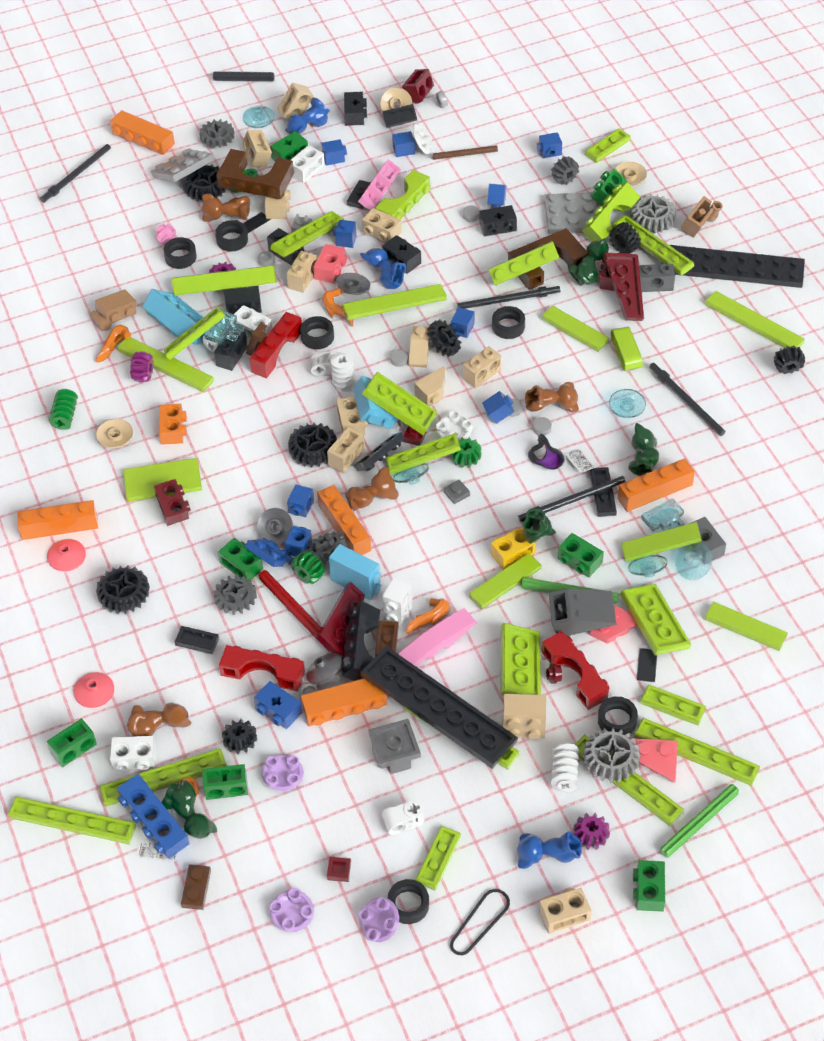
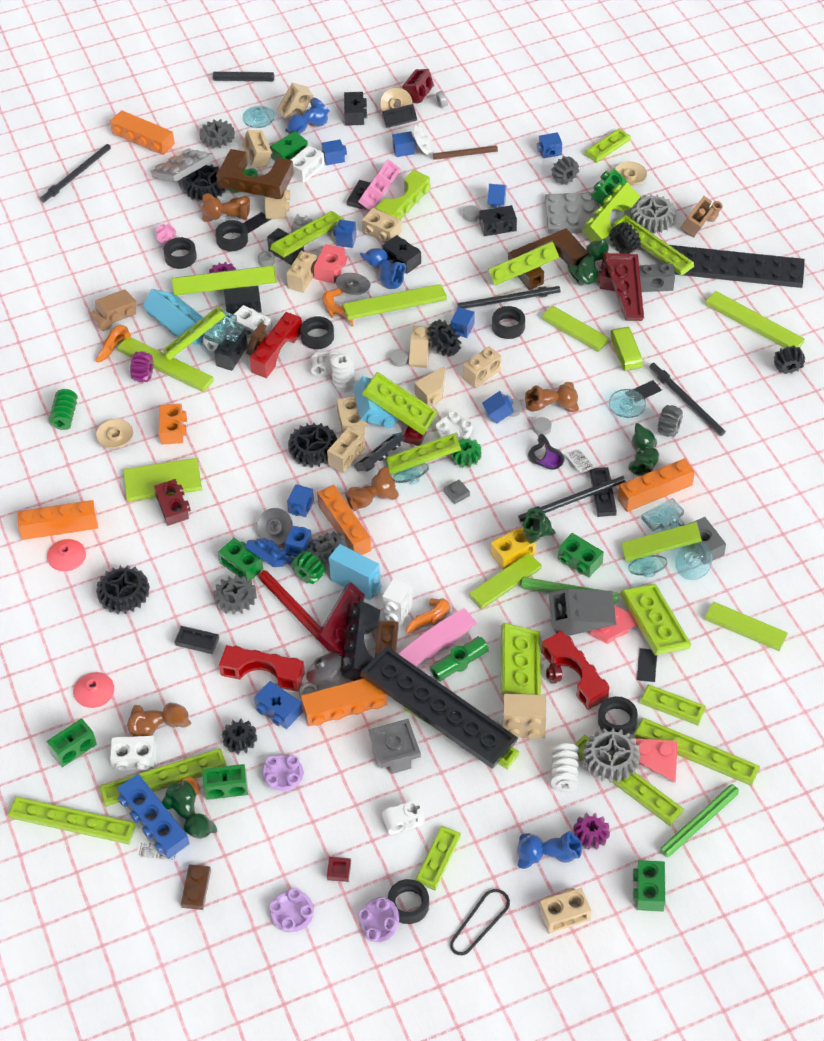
none -> green piece [429,636,489,682]
none -> black sticker [625,380,662,404]
none -> dark grey gear [657,405,683,437]

